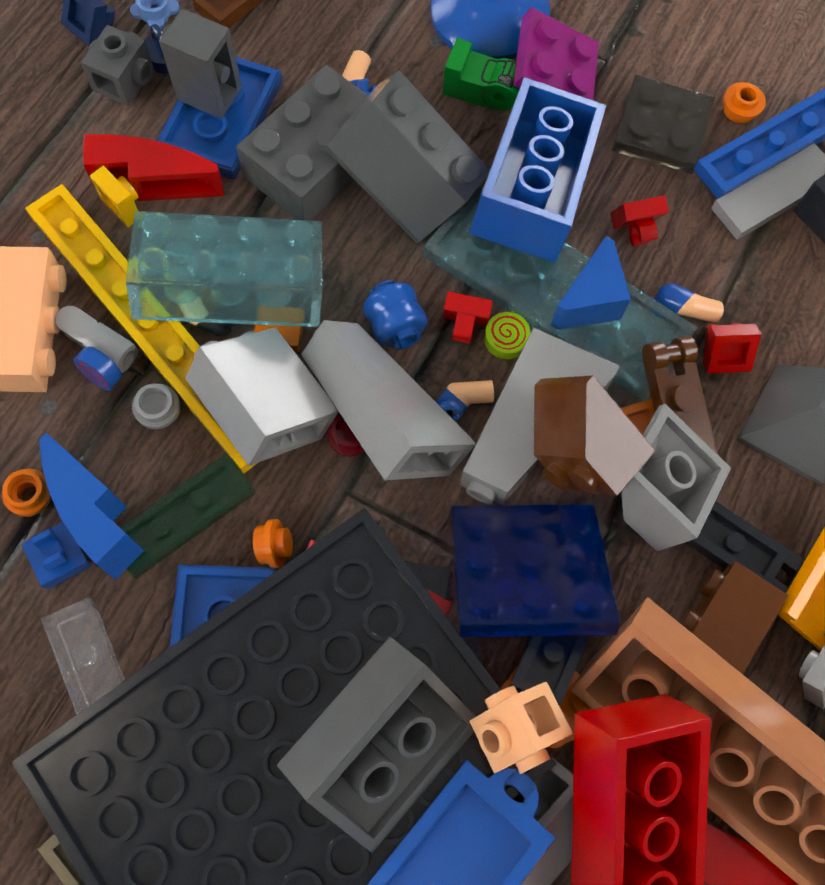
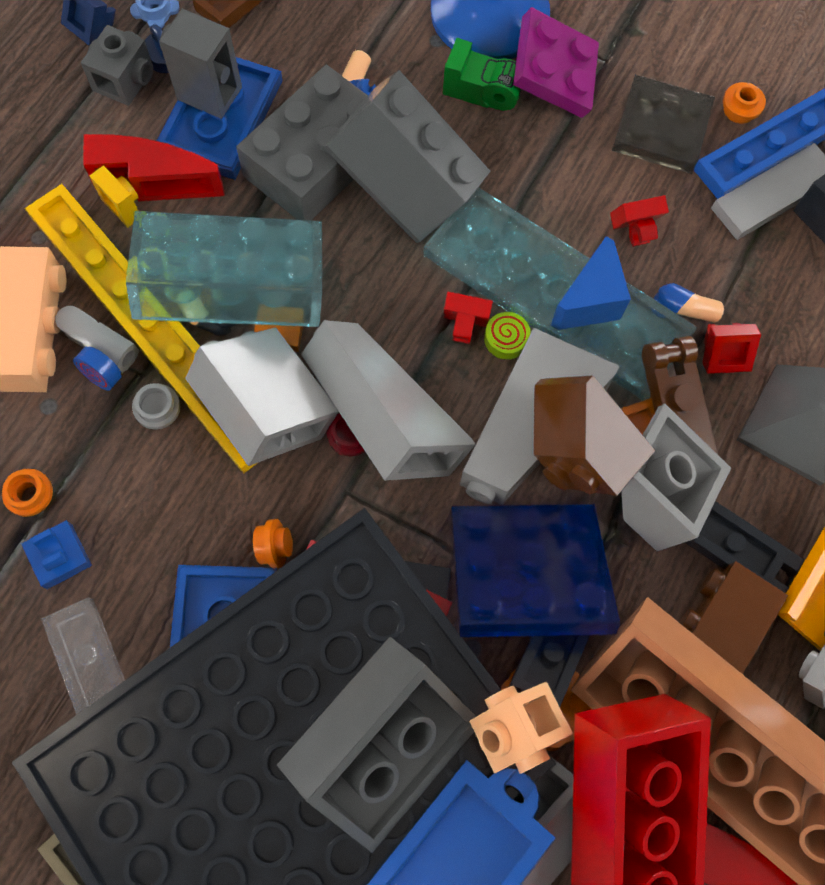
blue slope [39,433,145,580] -> none
clear green tile [120,453,256,579] -> none
blue piece [363,280,428,350] -> none
light nougat arm [436,380,494,423] -> none
blue brick [469,77,606,263] -> none

